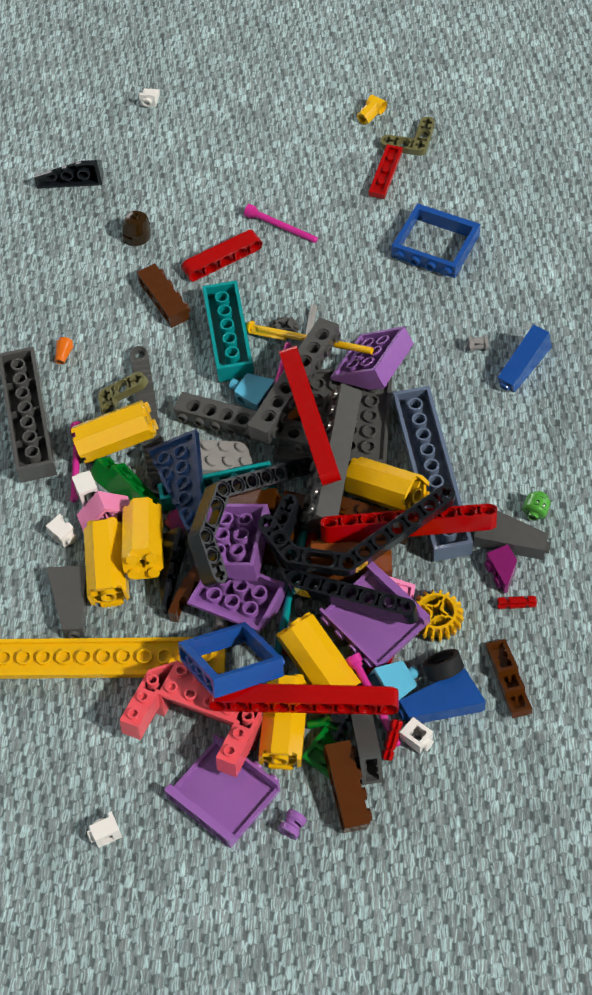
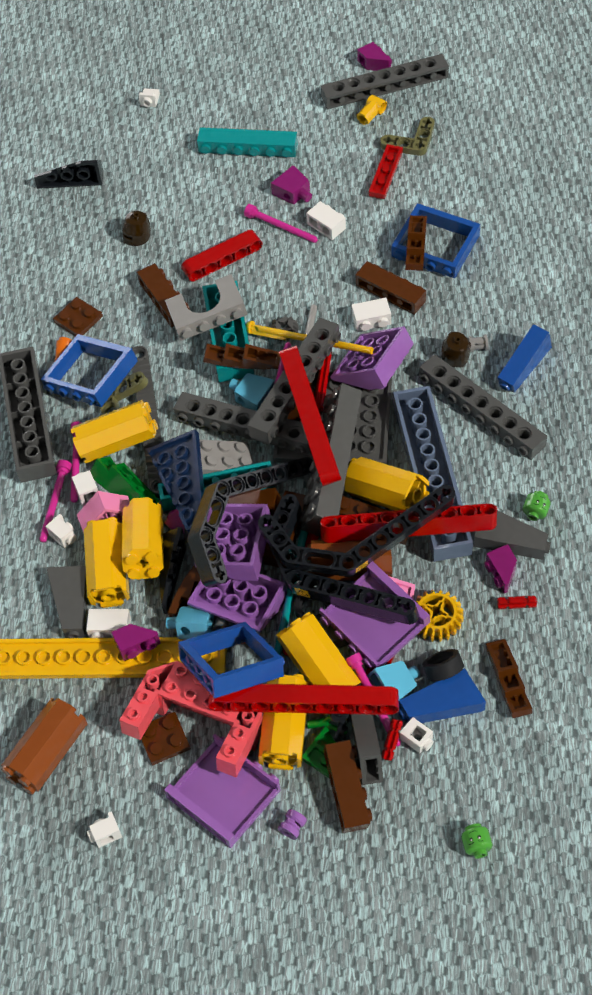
none -> dark orange brick [1,698,87,795]
none -> dark pink piece [39,460,72,542]
none -> blue window [40,334,138,407]
none -> reddish brown plate [53,297,103,336]
none -> white brick [86,609,131,638]
none -> magenta slope [112,624,161,660]
none -> reddish brown plate [141,712,191,766]
none -> light grey arch [165,274,248,341]
none -> medium azure torso [166,606,215,640]
none -> teal brick [197,127,298,157]
none -> reddish brown slope [203,343,280,370]
none -> magenta torso [271,165,312,204]
none -> white brick [306,201,346,240]
none -> red axle [315,352,332,412]
none -> dark grey brick [321,54,449,110]
none -> white brick [352,298,391,331]
none -> reddish brown brick [355,261,426,315]
none -> magenta slope [357,42,392,71]
none -> reddish brown slope [405,215,427,271]
none -> dark grey brick [419,354,547,460]
none -> dark brown helmet [441,332,471,368]
none -> bright green head [461,823,493,859]

